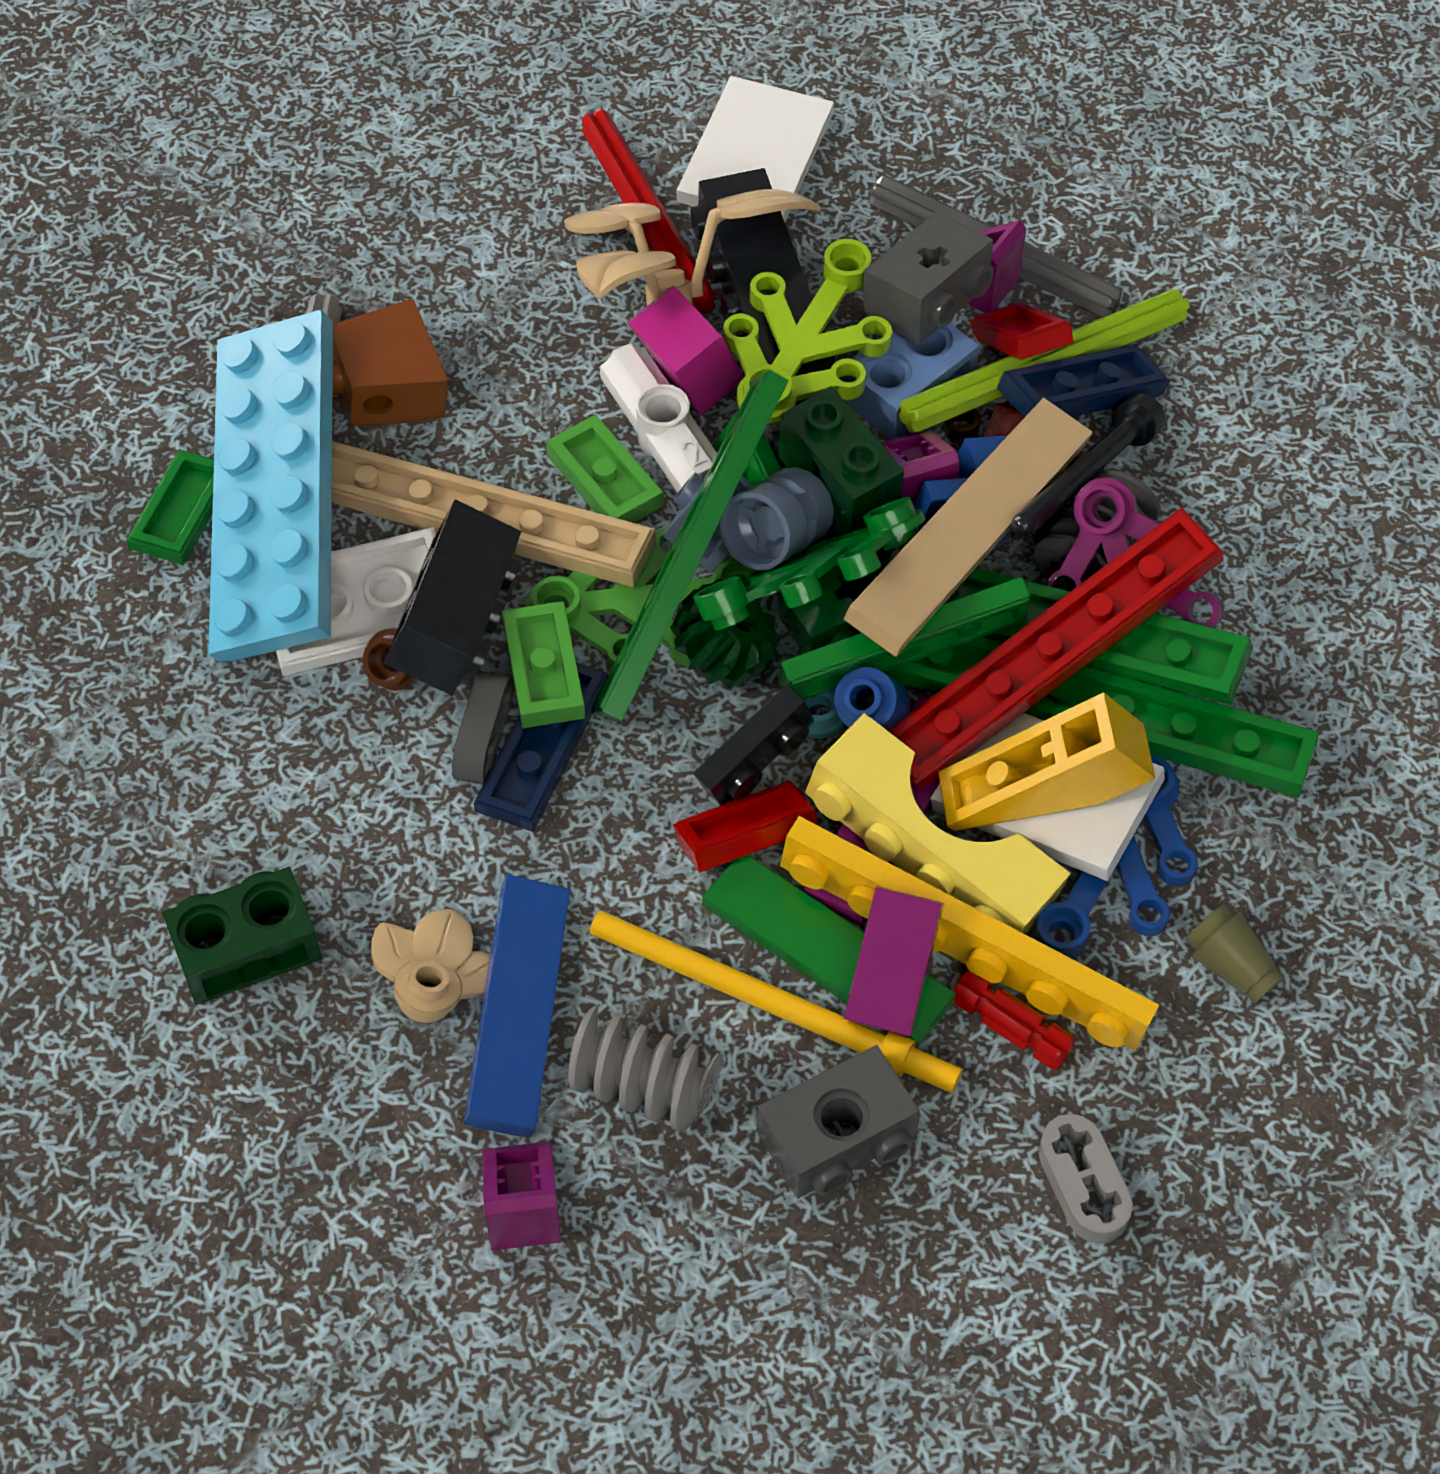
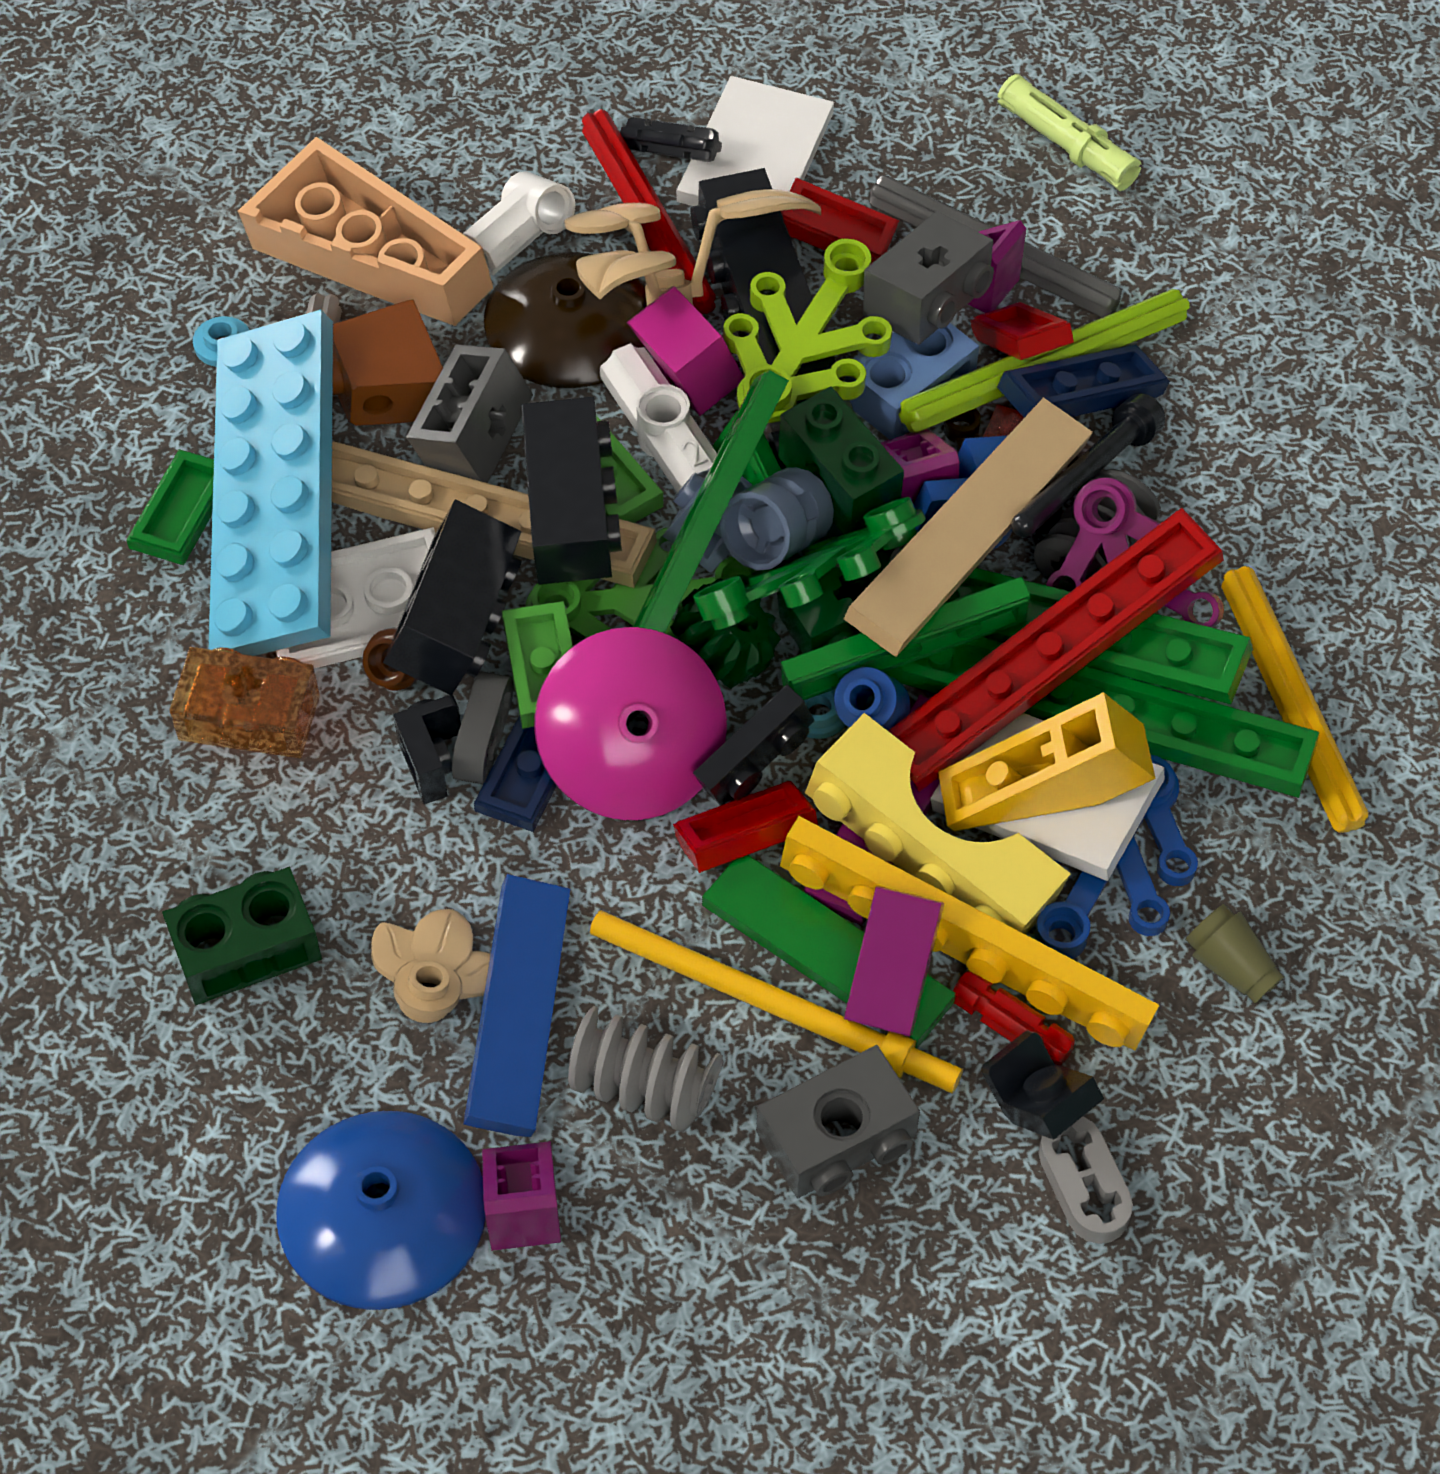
none -> clear orange brick [169,647,320,759]
none -> medium azure plate [193,316,249,367]
none -> light nougat wedge [238,137,493,326]
none -> blue dish [276,1111,486,1310]
none -> black bracket [393,695,461,805]
none -> dark grey brick [406,344,533,483]
none -> white piece [463,171,575,276]
none -> dark brown dish [484,252,647,388]
none -> black brick [521,396,622,585]
none -> dark pink dish [534,627,727,820]
none -> black axle [620,117,722,162]
none -> red tile [781,178,900,264]
none -> black bracket [981,1030,1104,1140]
none -> yellowish green pin [997,74,1141,191]
none -> yellow axle [1221,566,1369,833]

